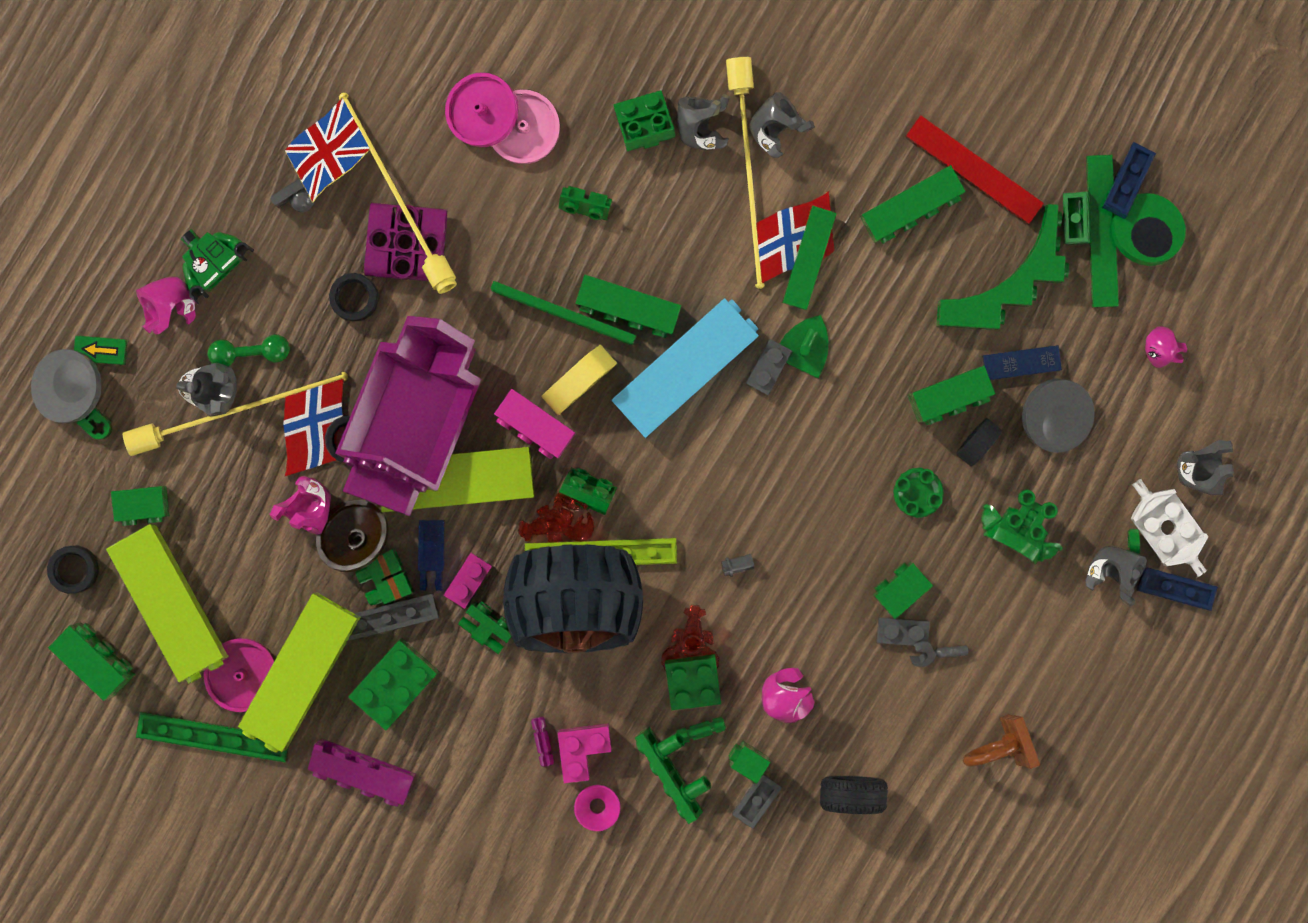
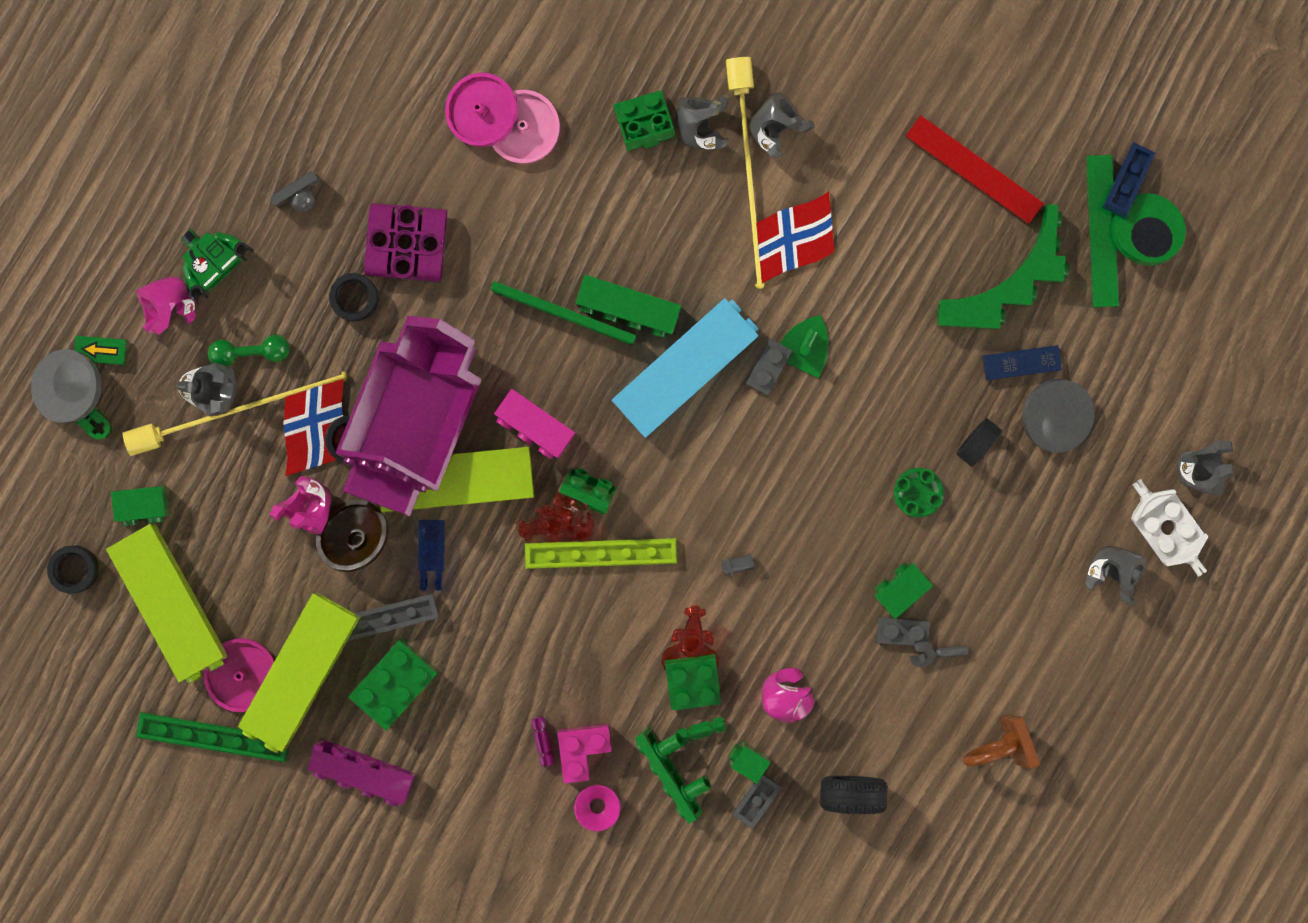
green piece [48,622,136,701] -> none
flag [285,93,457,294] -> none
green hips [355,548,415,606] -> none
dark pink plate [444,552,492,609] -> none
green plate [458,601,511,654] -> none
black wheel [503,544,643,653] -> none
light yellow beam [541,345,617,416] -> none
green hinge [558,186,612,221] -> none
green tile [782,206,837,310] -> none
green brick [860,165,966,244] -> none
green brick [907,366,995,425] -> none
green piece [981,489,1063,565] -> none
green brick [1063,192,1091,245] -> none
green tile [1128,529,1140,554] -> none
dark blue tile [1137,567,1218,611] -> none
dark pink piece [1145,326,1187,368] -> none

